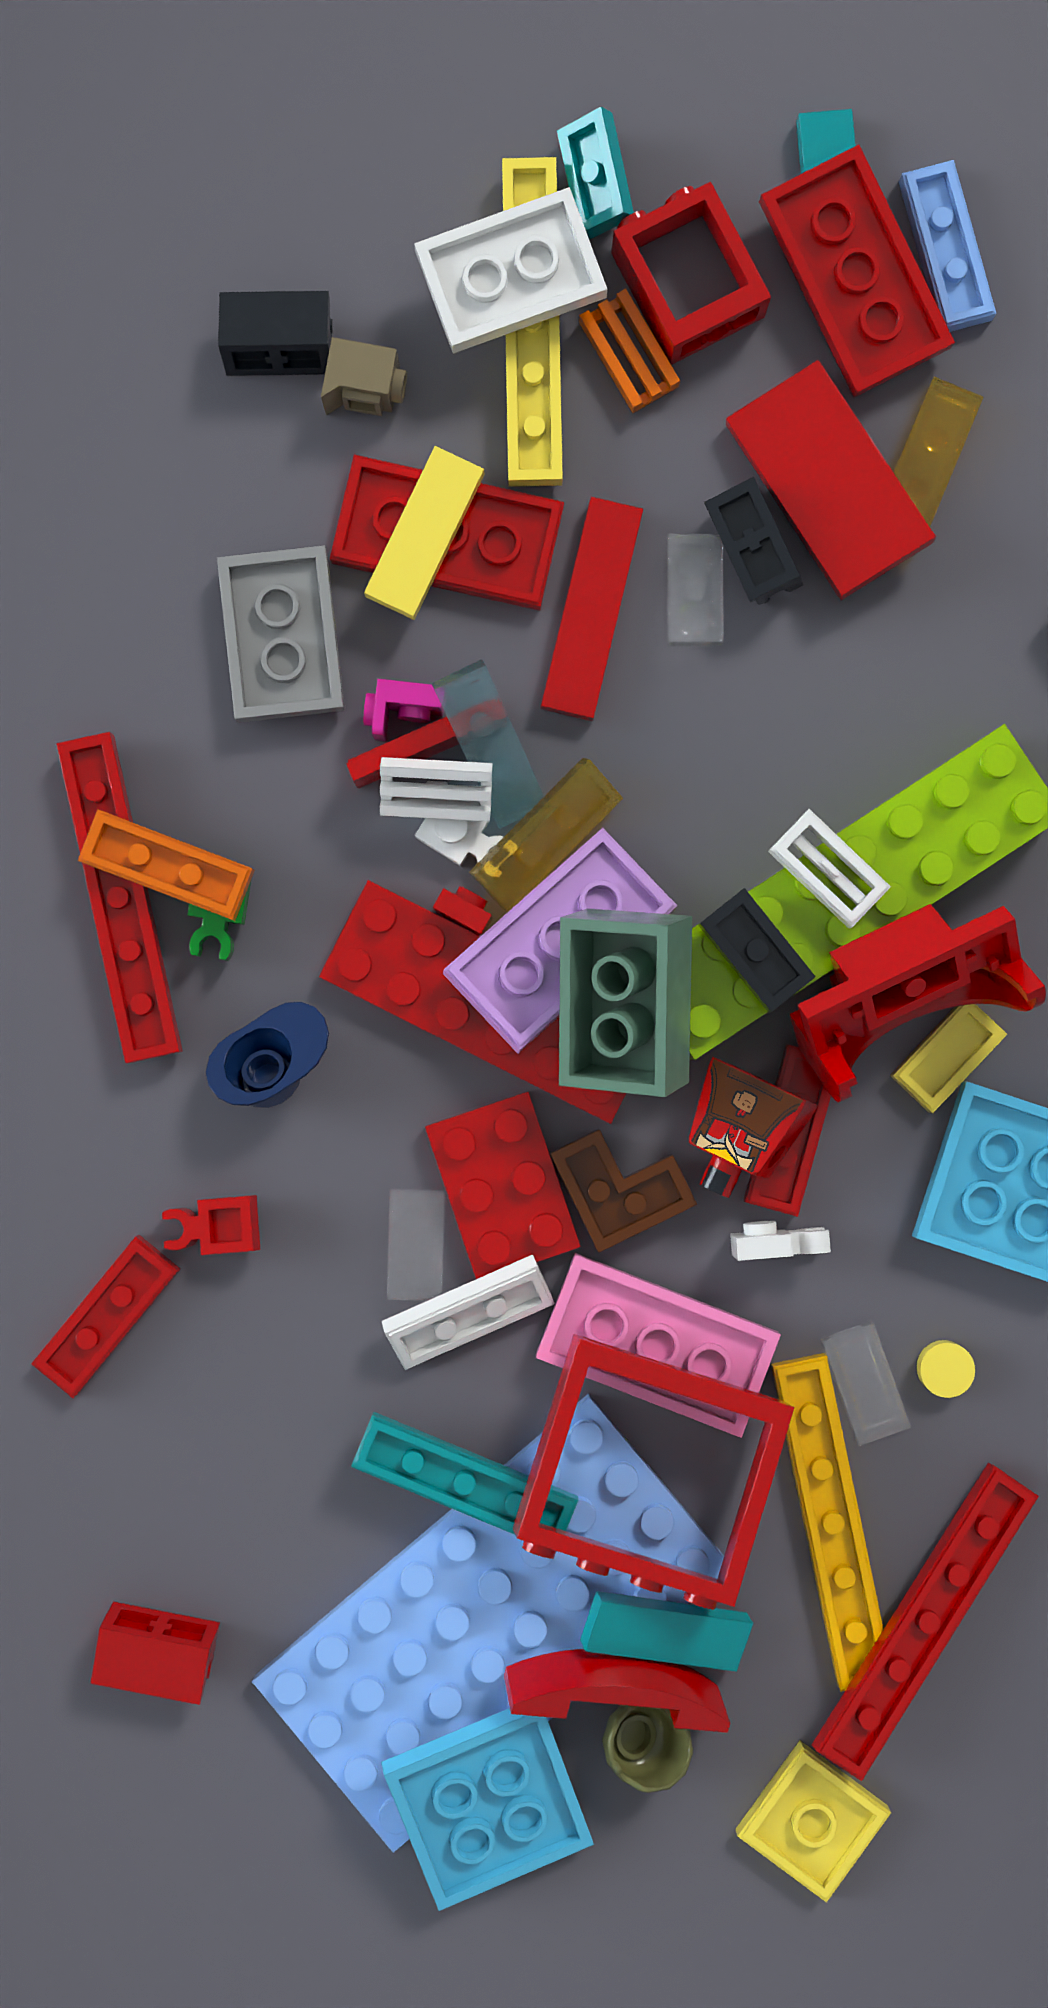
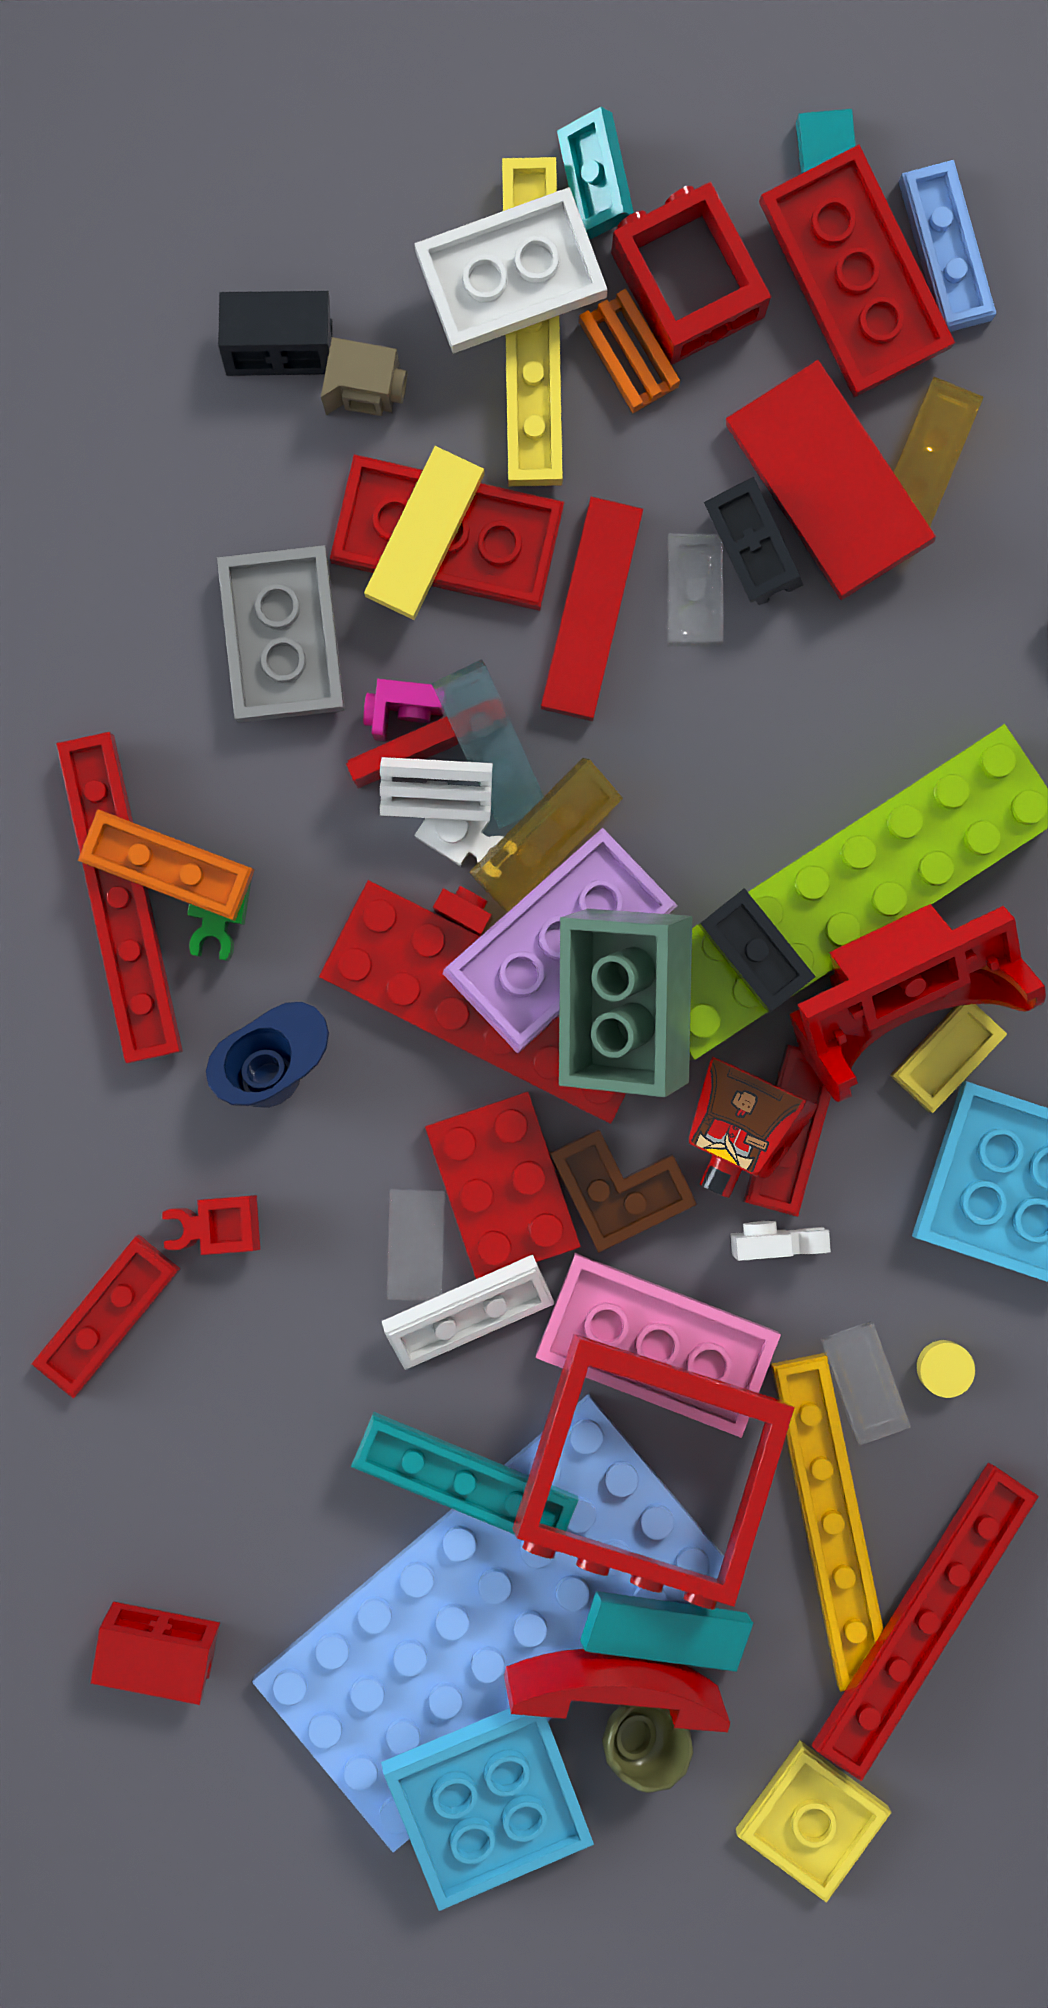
white tile [768,809,891,929] -> none

